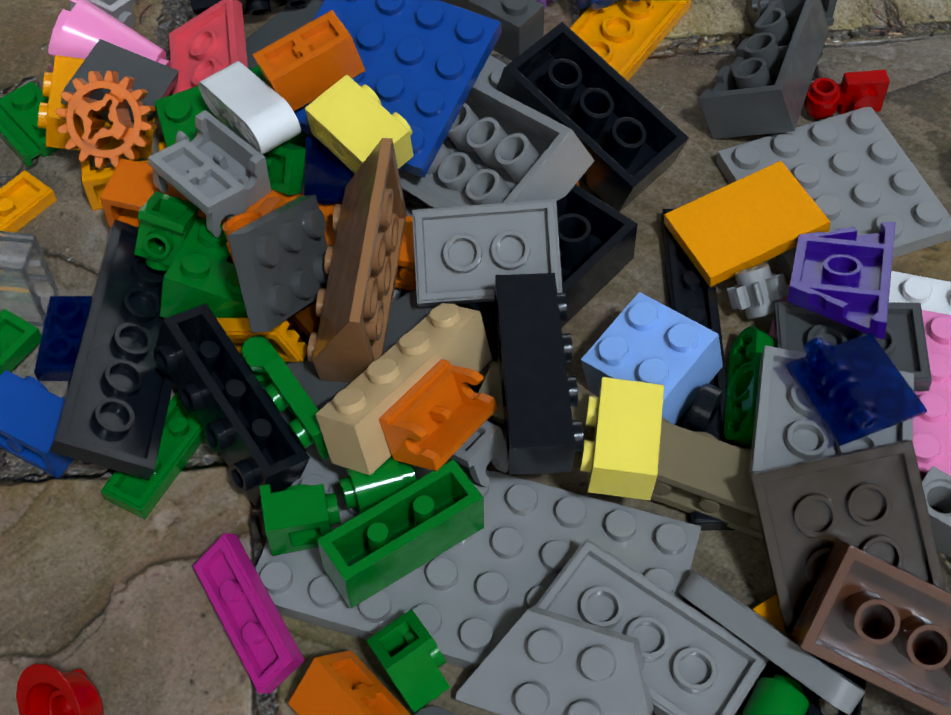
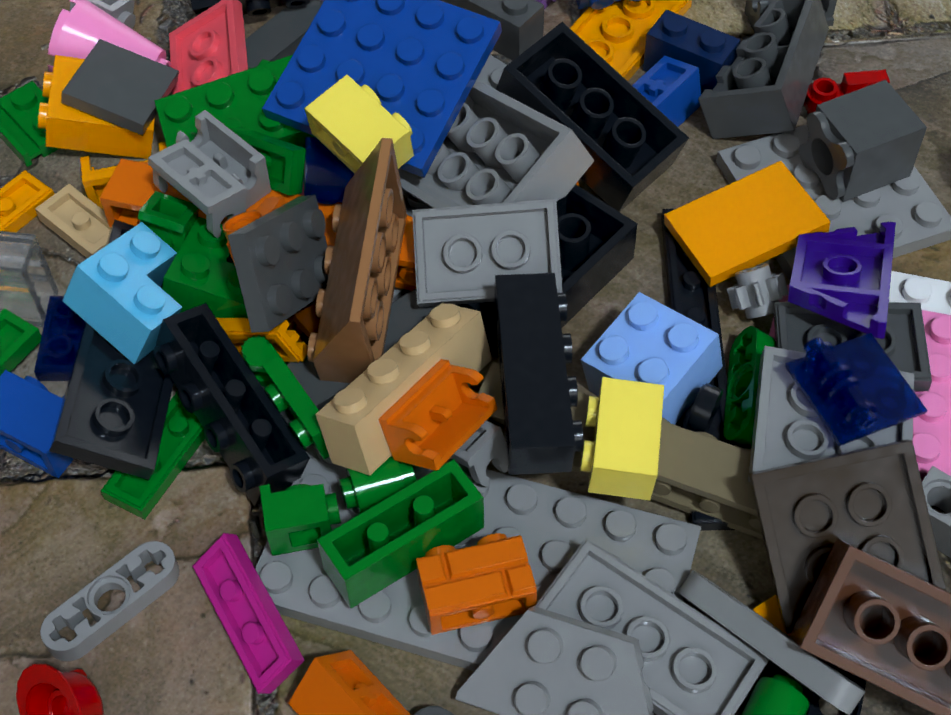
orange gear [56,70,157,168] -> none
white beam [198,61,301,155] -> none
orange hinge [252,10,366,111] -> none
green brick [366,609,450,713] -> none
none -> tan plate [35,184,111,258]
none -> light grey beam [40,541,180,661]
none -> medium azure brick [62,222,182,364]
none -> orange brick [416,533,537,635]
none -> blue hinge [632,56,701,127]
none -> dark blue brick [643,10,741,94]
none -> dark grey piece [799,80,927,202]

